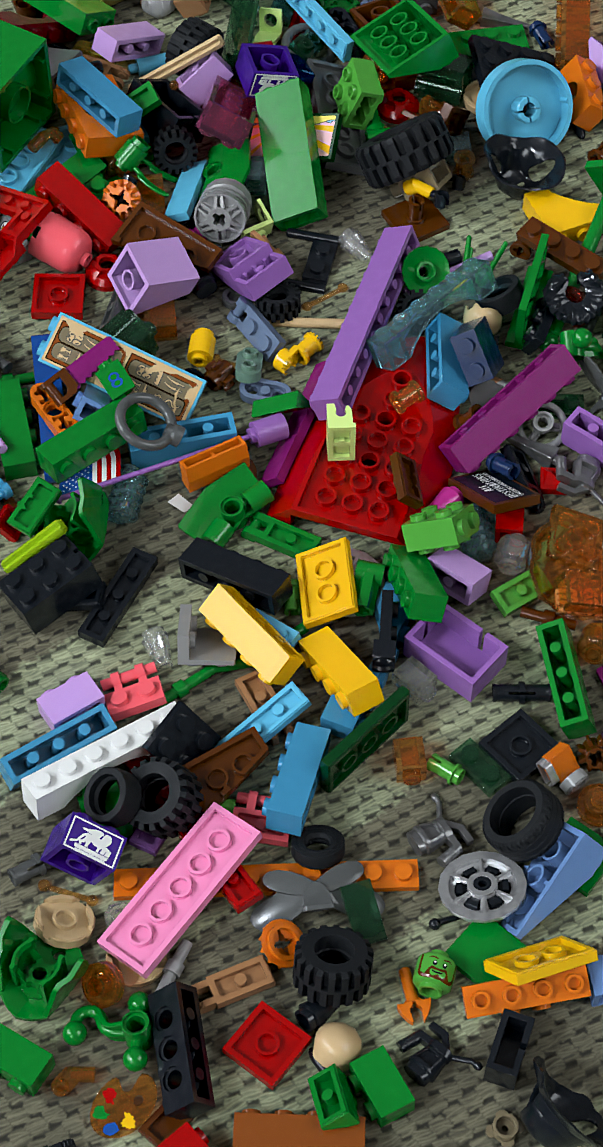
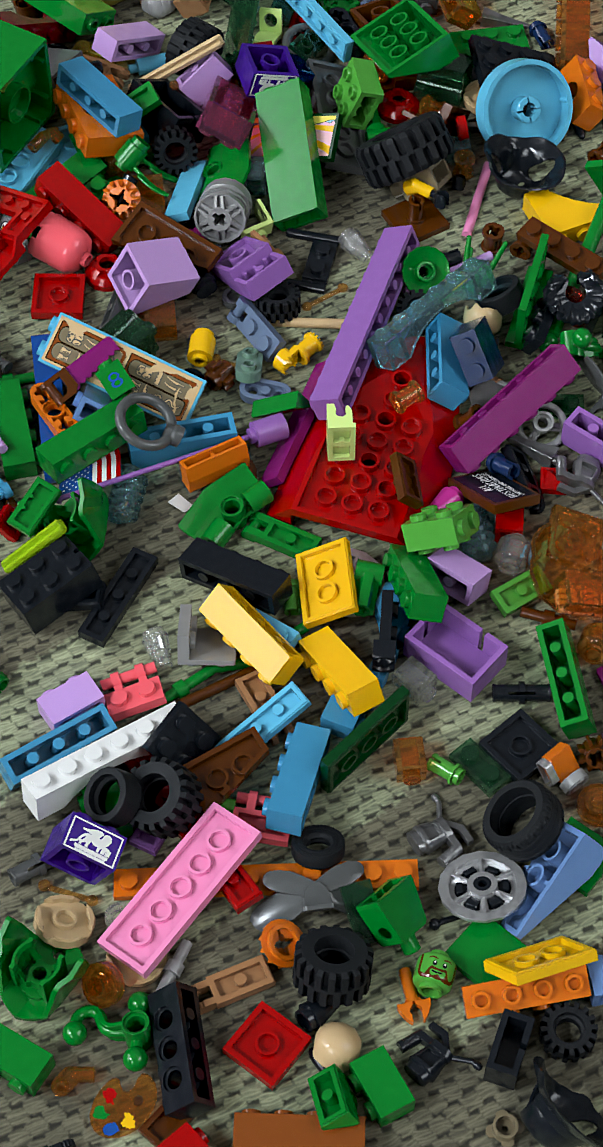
none -> reddish brown bar [175,666,256,707]
none -> green torso [356,875,427,956]
none -> red tile [455,115,469,141]
none -> bright pink bar [462,161,491,237]
none -> reddish brown bush [481,222,505,254]
none -> black tyre [539,1000,598,1063]

